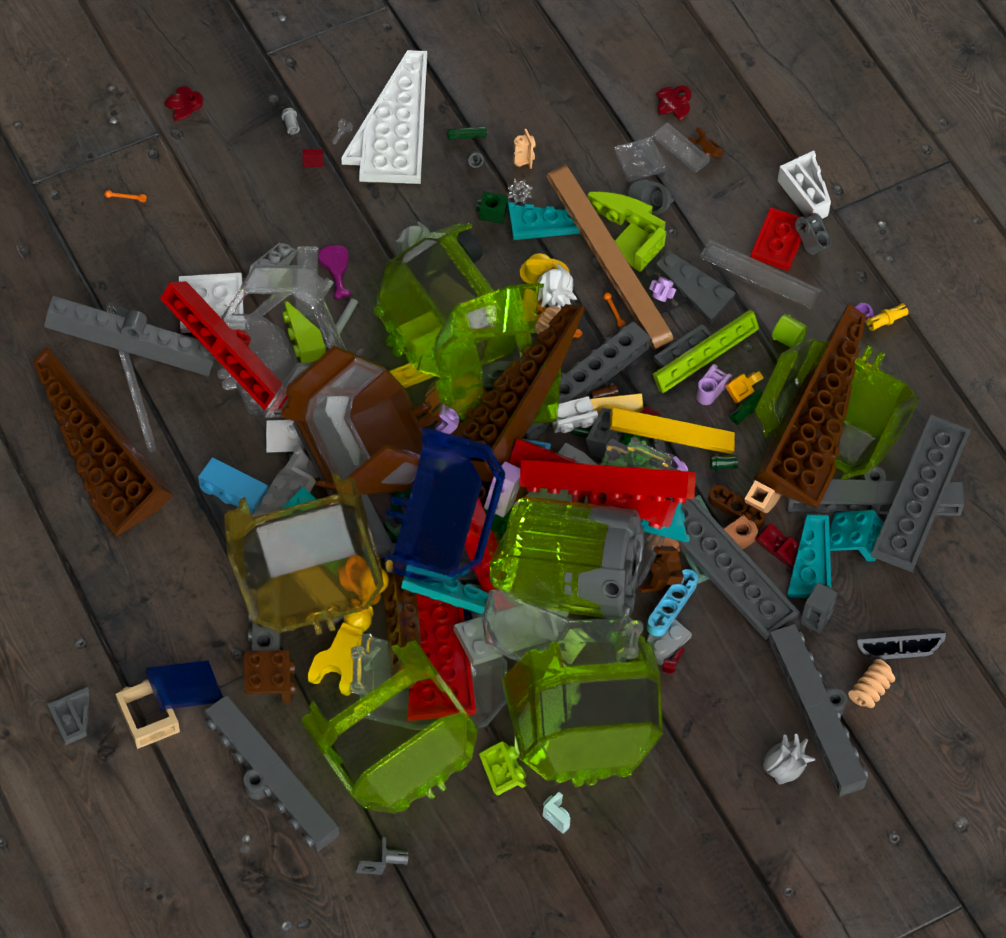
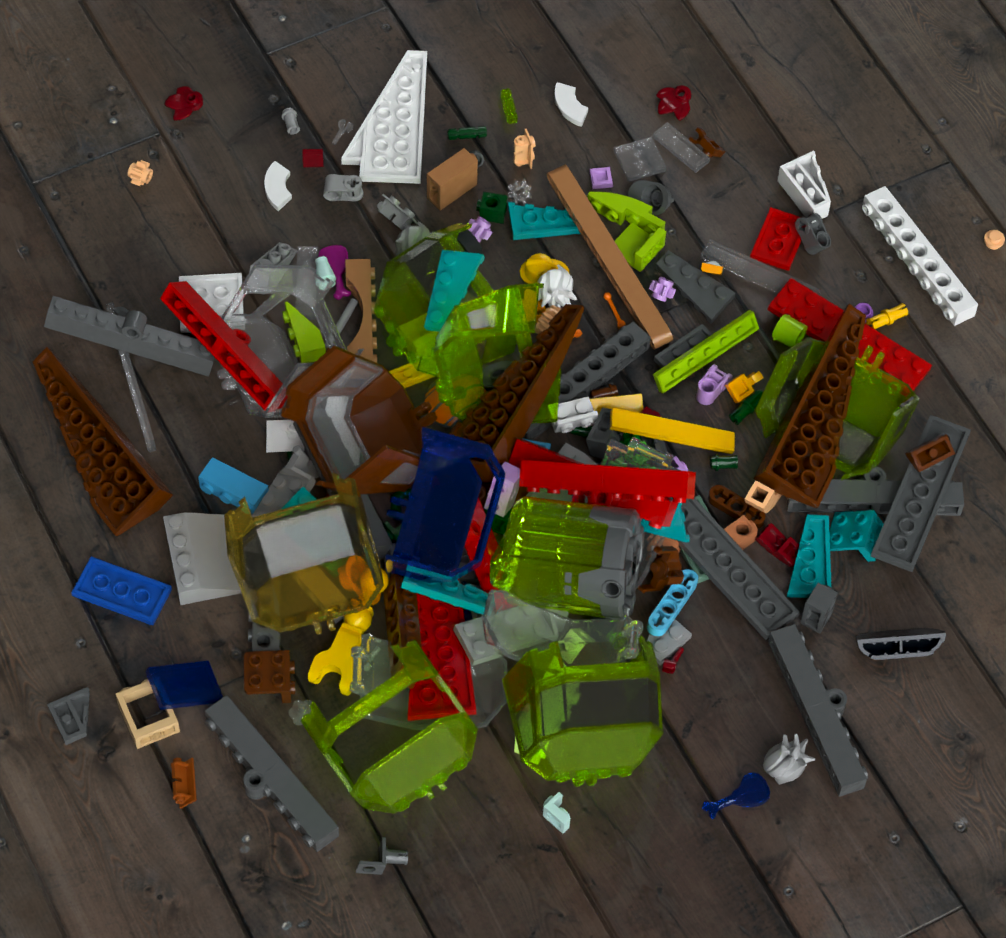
orange hinge [104,190,147,202] -> none
lavender bracket [434,404,459,444] -> none
lime bracket [479,741,527,795] -> none
light nougat piece [848,659,895,708] -> none
none -> blue tile [71,556,172,626]
none -> light nougat gear [128,160,153,186]
none -> light grey slope [163,512,246,605]
none -> dark orange hinge [171,758,197,809]
none -> white tile [264,161,292,211]
none -> clear plant [289,700,318,726]
none -> light aqua cone [315,256,336,289]
none -> light grey piece [323,174,364,202]
none -> medium nougat arch [345,259,377,376]
none -> light grey hinge [377,194,418,231]
none -> teal wing [424,250,485,332]
none -> medium nougat brick [427,148,478,211]
none -> lavender gear [466,216,493,242]
none -> clear neon green axle [500,88,518,124]
none -> white tile [555,82,588,127]
none -> lavender tile [589,167,613,189]
none -> light orange tile [701,261,723,276]
none -> clear blue piece [702,772,770,819]
none -> red plate [767,278,932,398]
none -> white brick [862,186,978,326]
none -> reddish brown slope [905,434,955,472]
none -> light nougat plate [984,230,1005,250]

